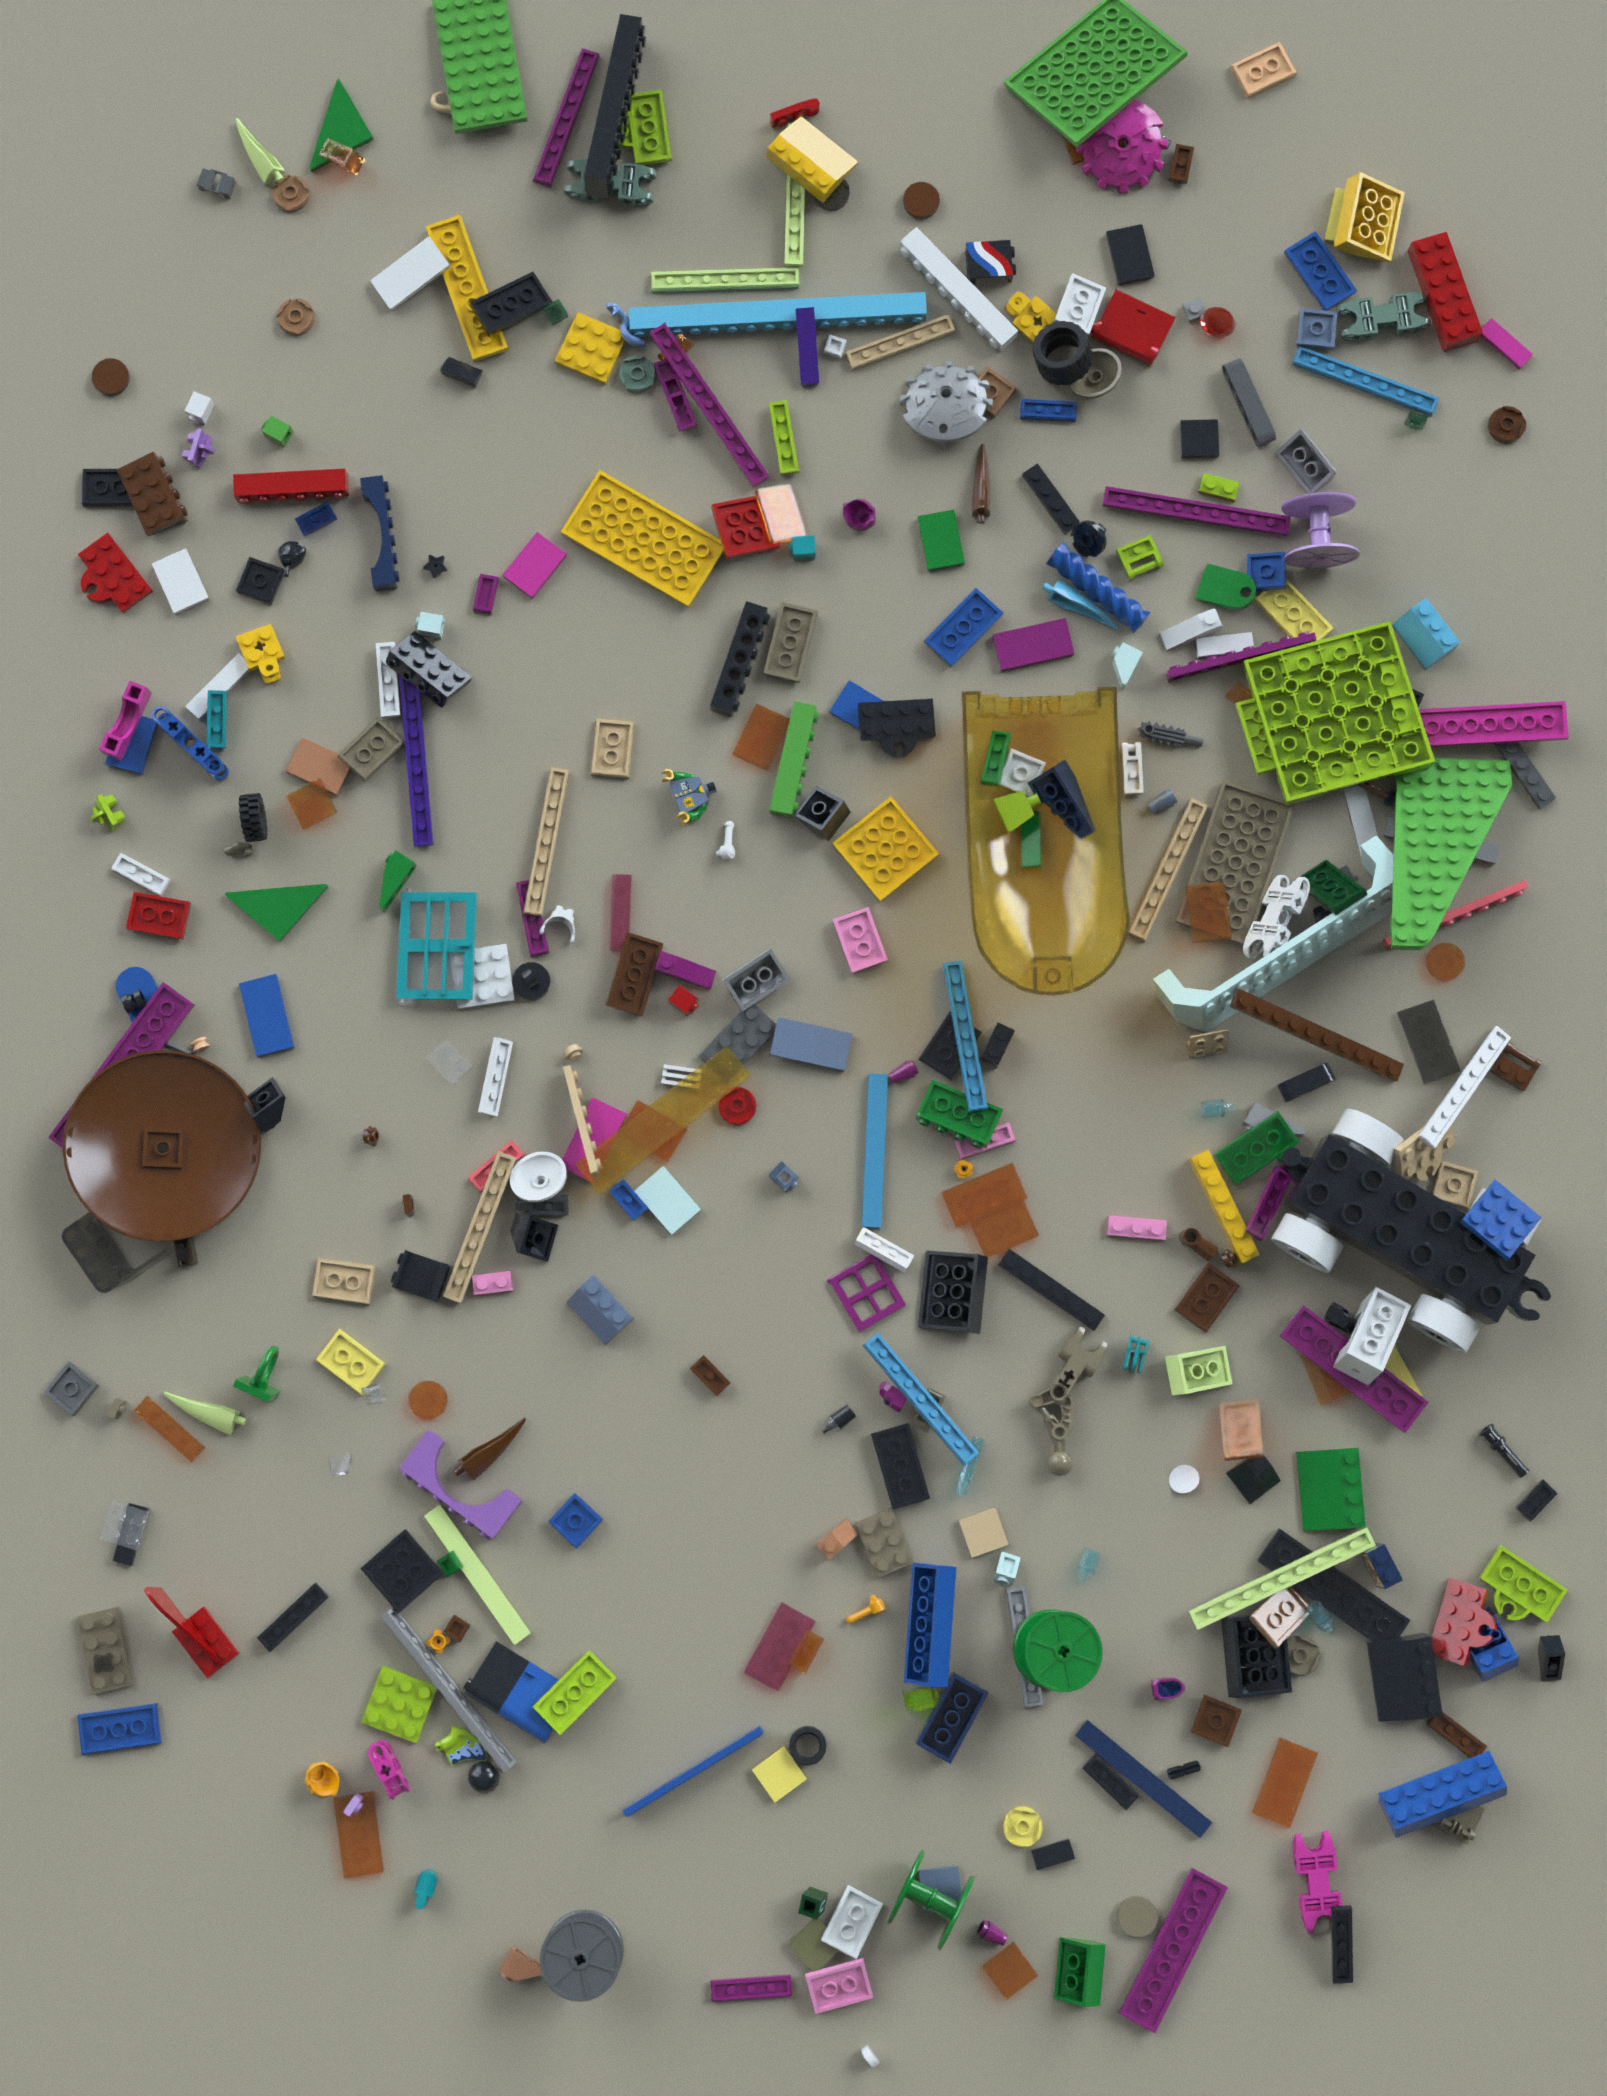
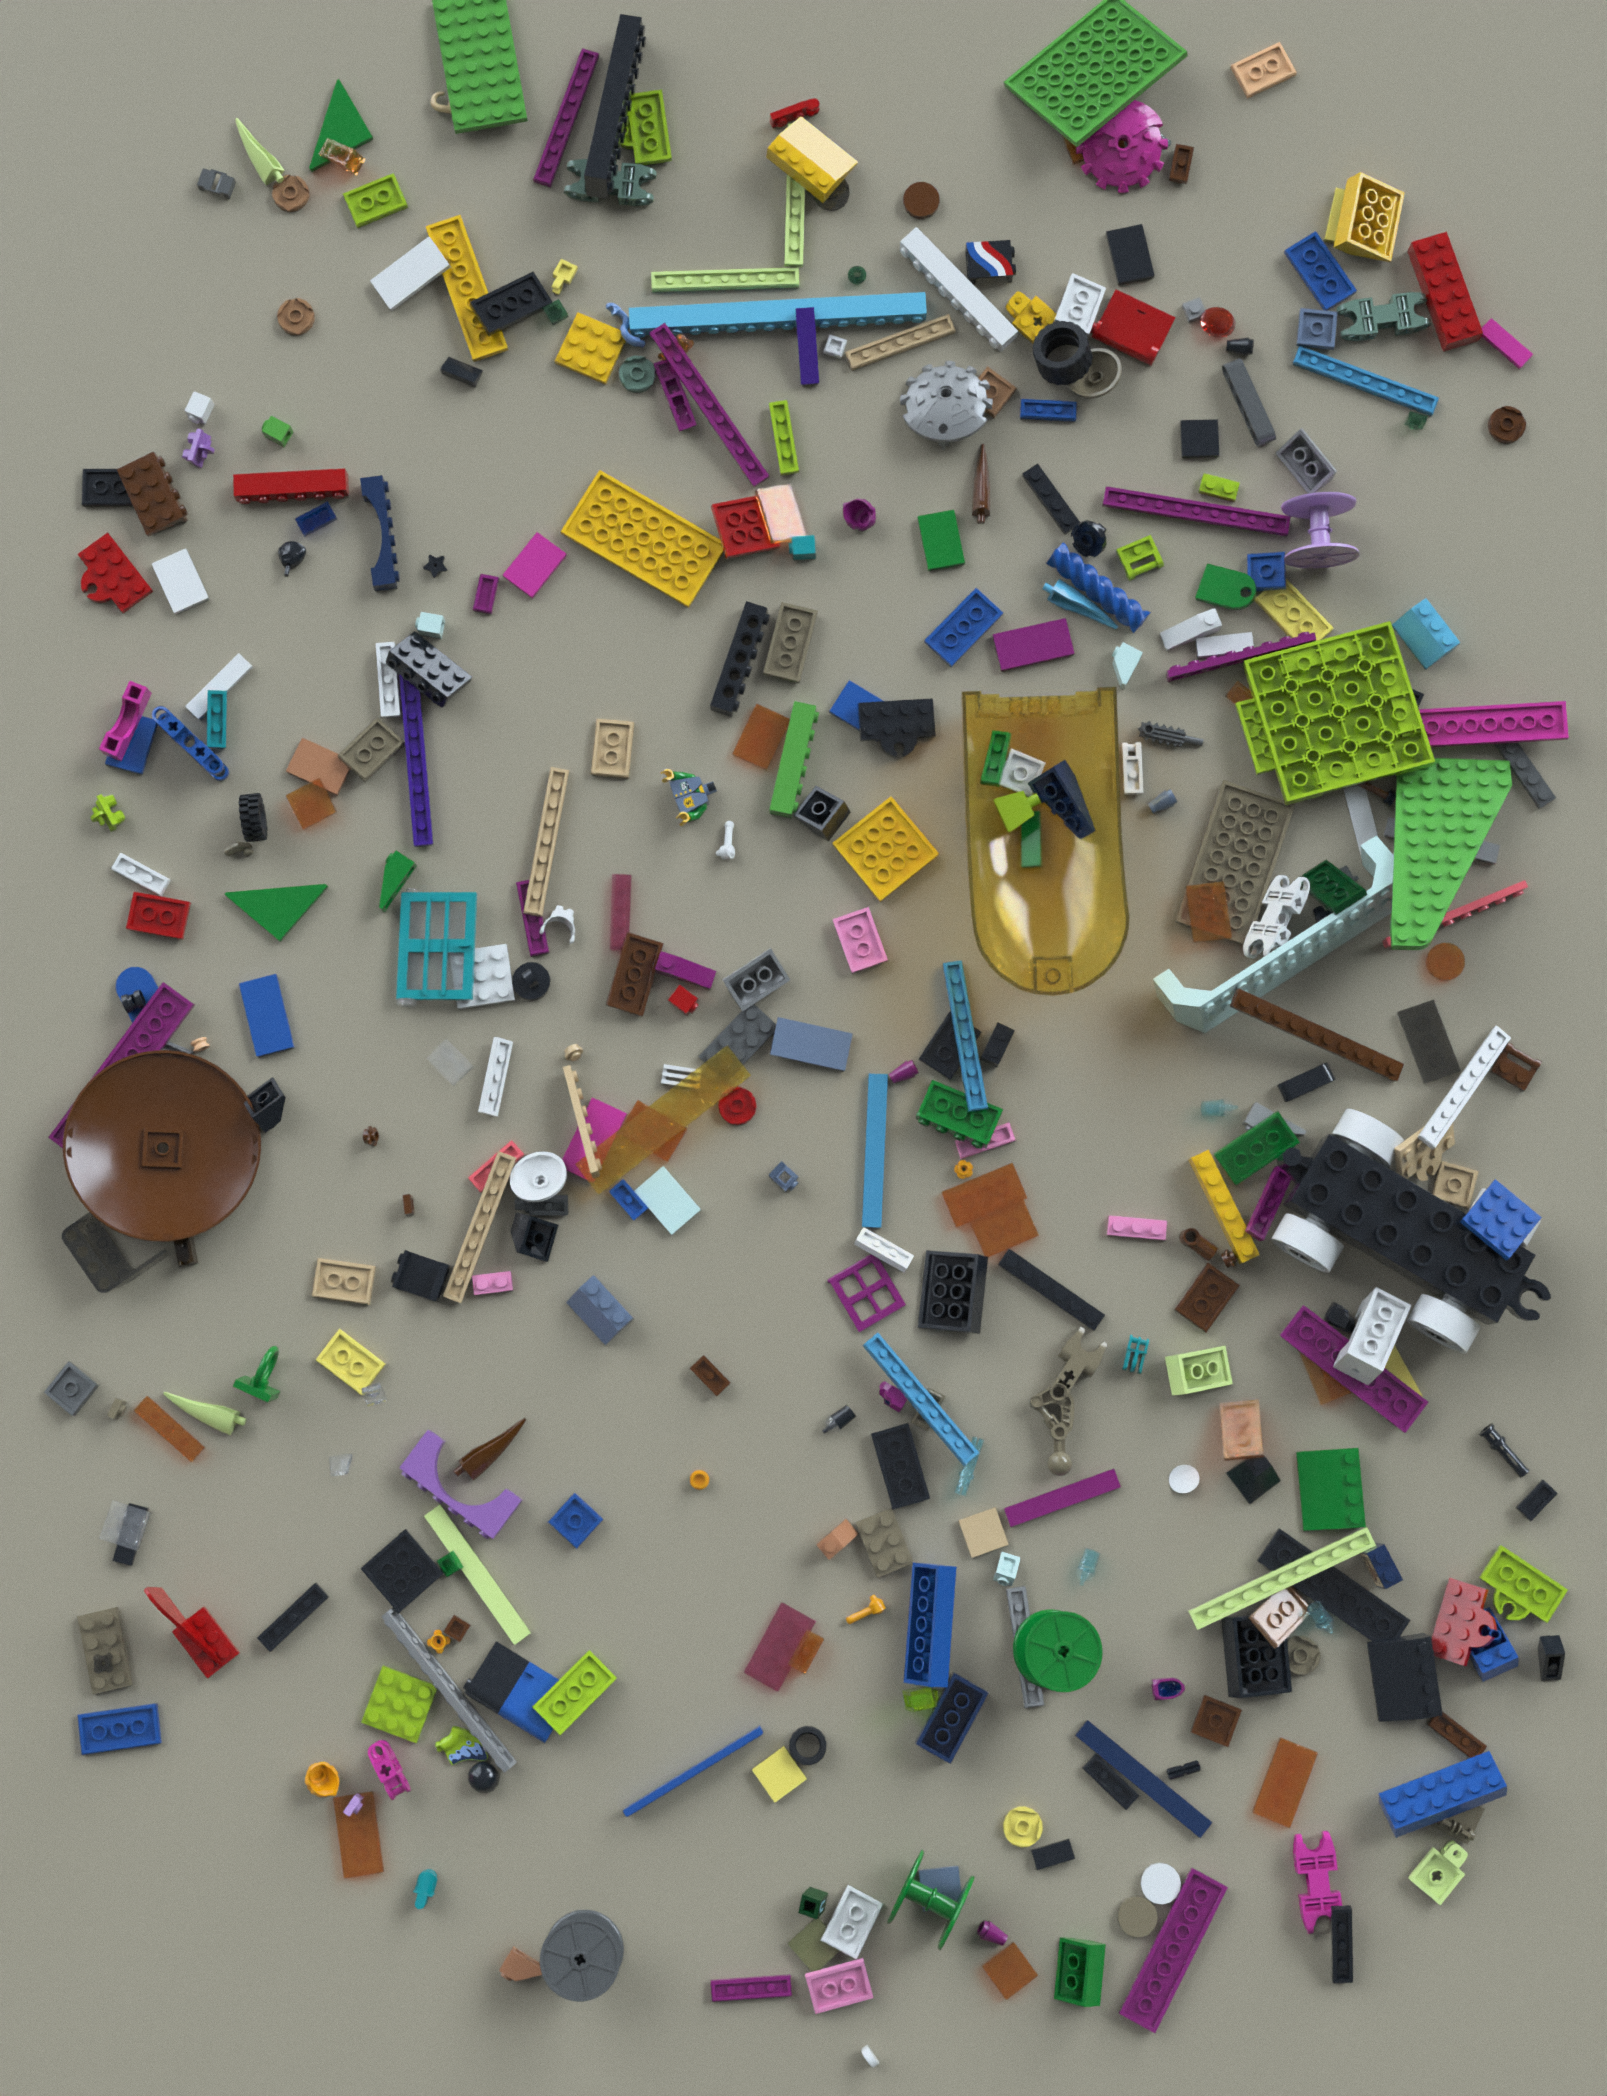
reddish brown tile [92,358,130,396] -> none
yellow plate [235,624,285,684] -> none
black tile [236,557,285,605] -> none
clear orange tile [409,1381,448,1419] -> none
tan tile [1128,798,1208,942] -> none
tan hinge [1186,1029,1228,1057] -> none
none -> lime tile [343,173,408,228]
none -> light yellow plate [552,259,578,295]
none -> light orange plate [690,1470,709,1490]
none -> clear green plate [848,266,866,285]
none -> magenta tile [1004,1468,1121,1527]
none -> white tile [1140,1863,1181,1904]
none -> black cone [1226,337,1254,356]
none -> yellowish green plate [1408,1840,1468,1905]

